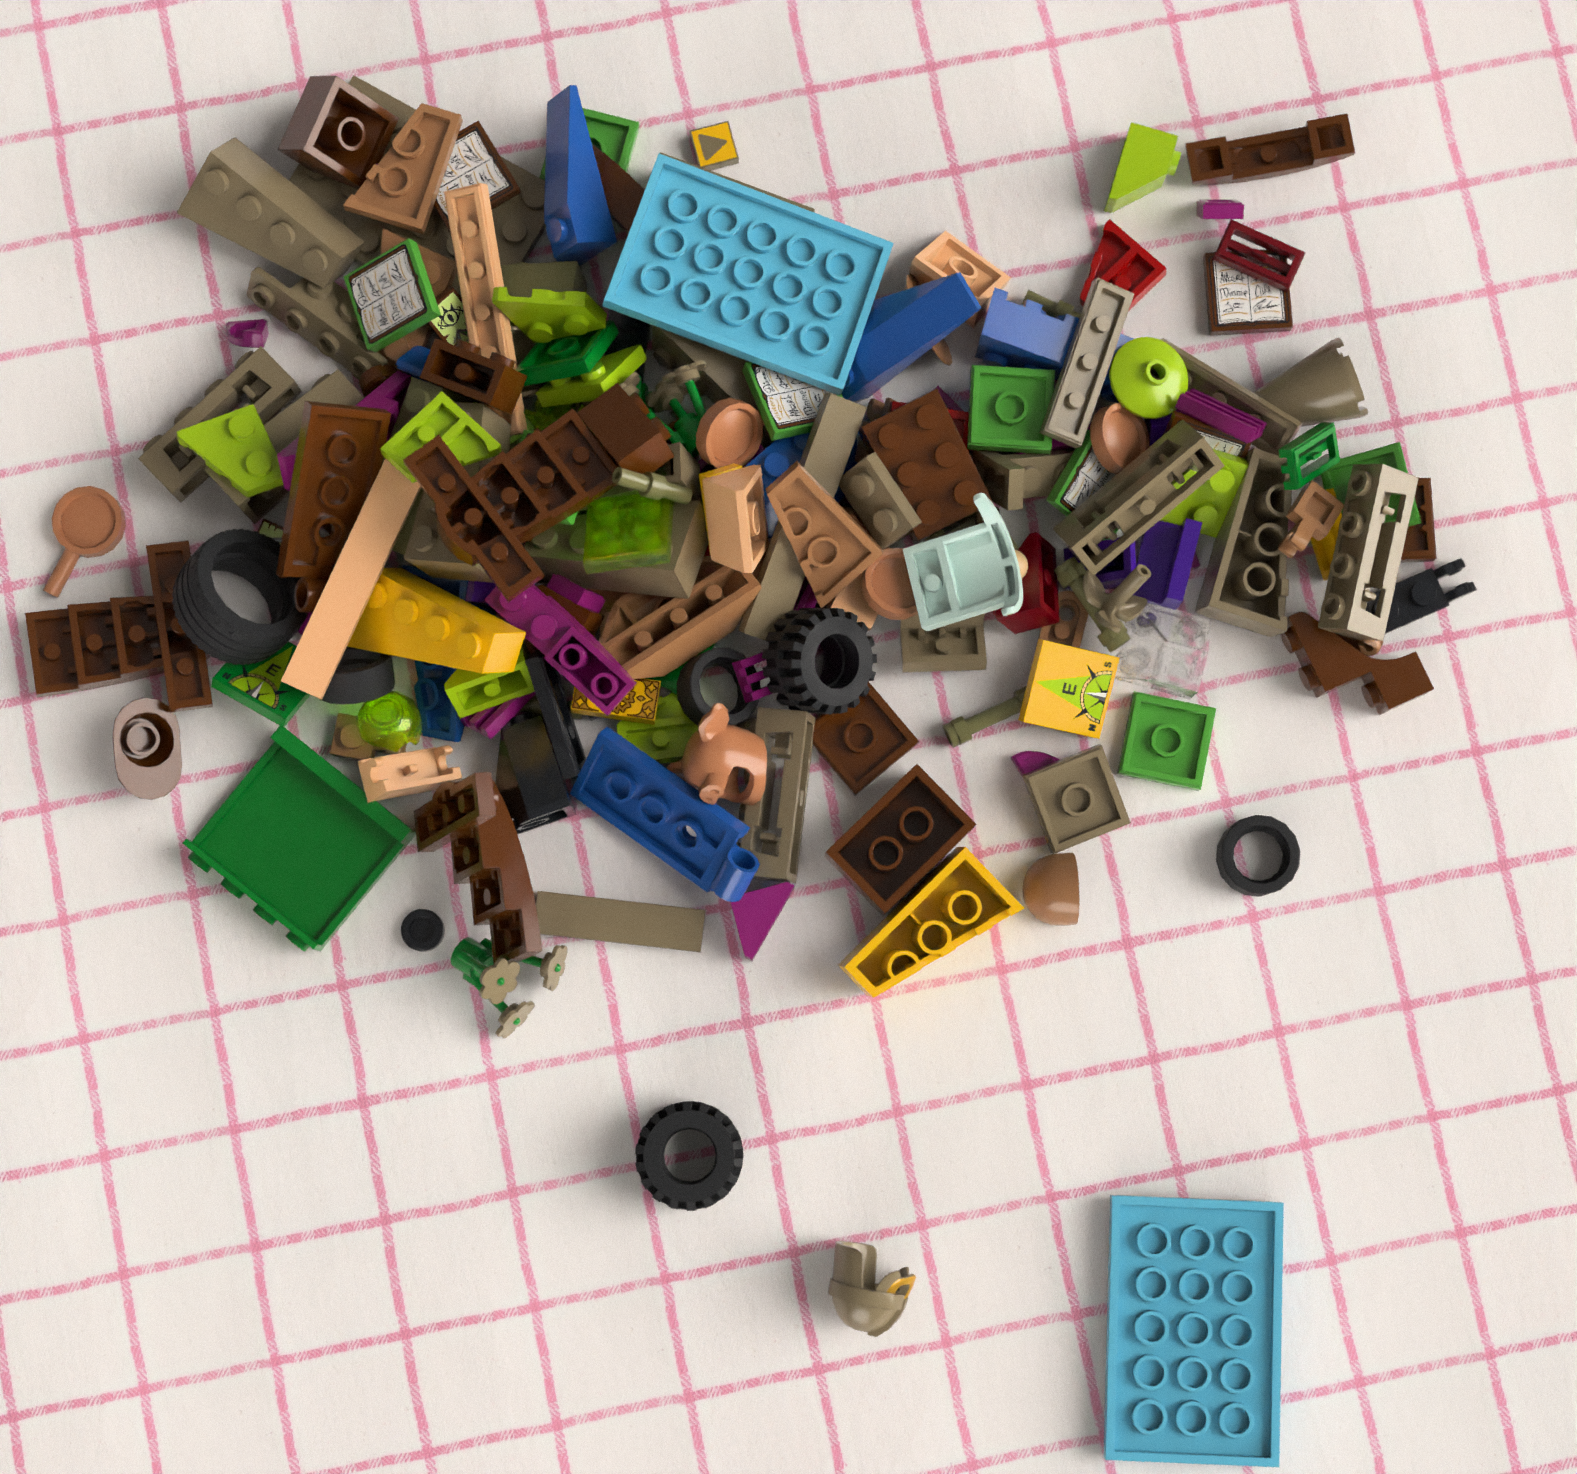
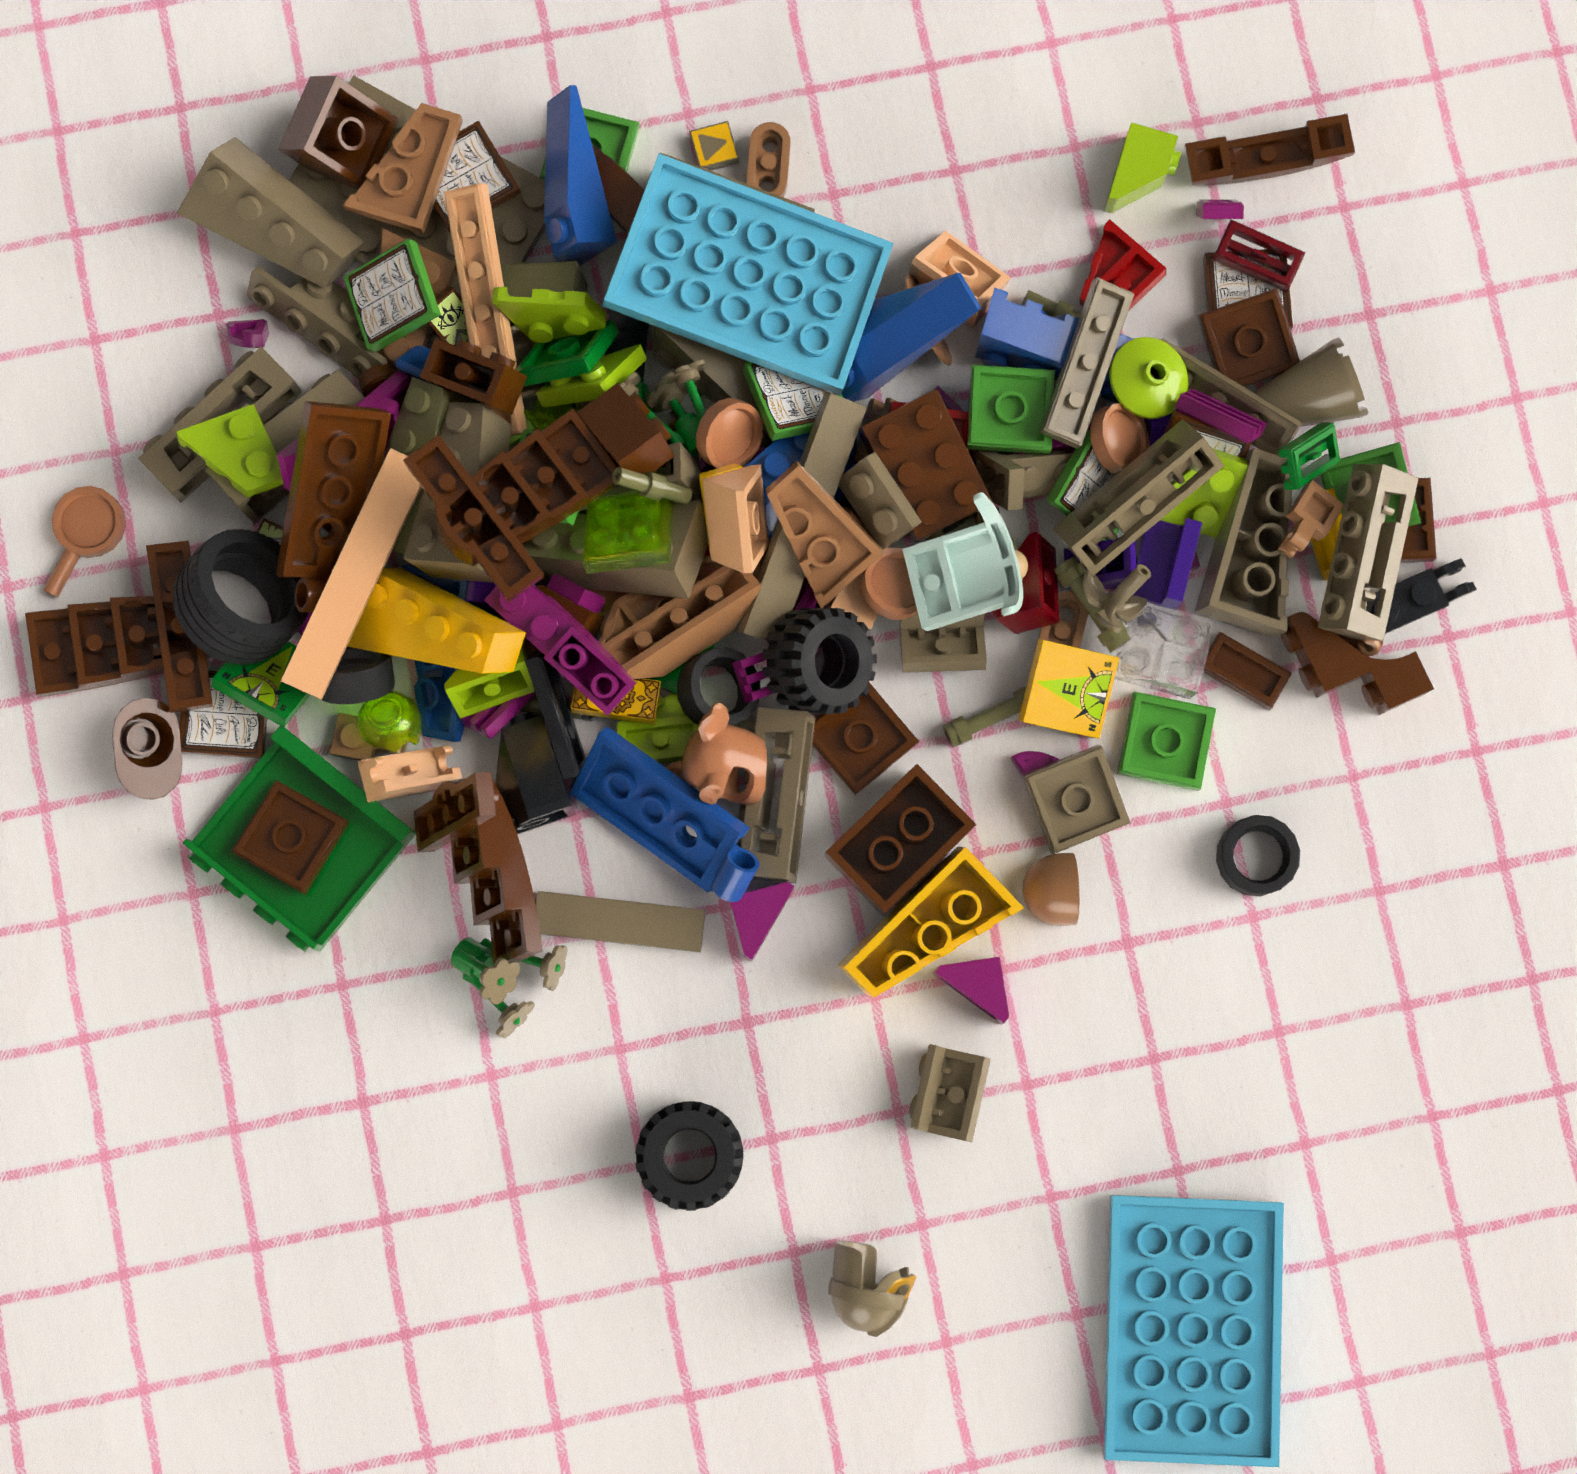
lime wing [380,391,502,483] -> none
black tile [401,909,445,952] -> none
none -> tile [180,670,267,759]
none -> reddish brown tile [231,780,350,895]
none -> medium nougat plate [747,122,790,197]
none -> dark tan bracket [909,1044,991,1143]
none -> magenta slope [933,957,1009,1024]
none -> reddish brown tile [1197,288,1300,387]
none -> reddish brown tile [1197,632,1292,710]

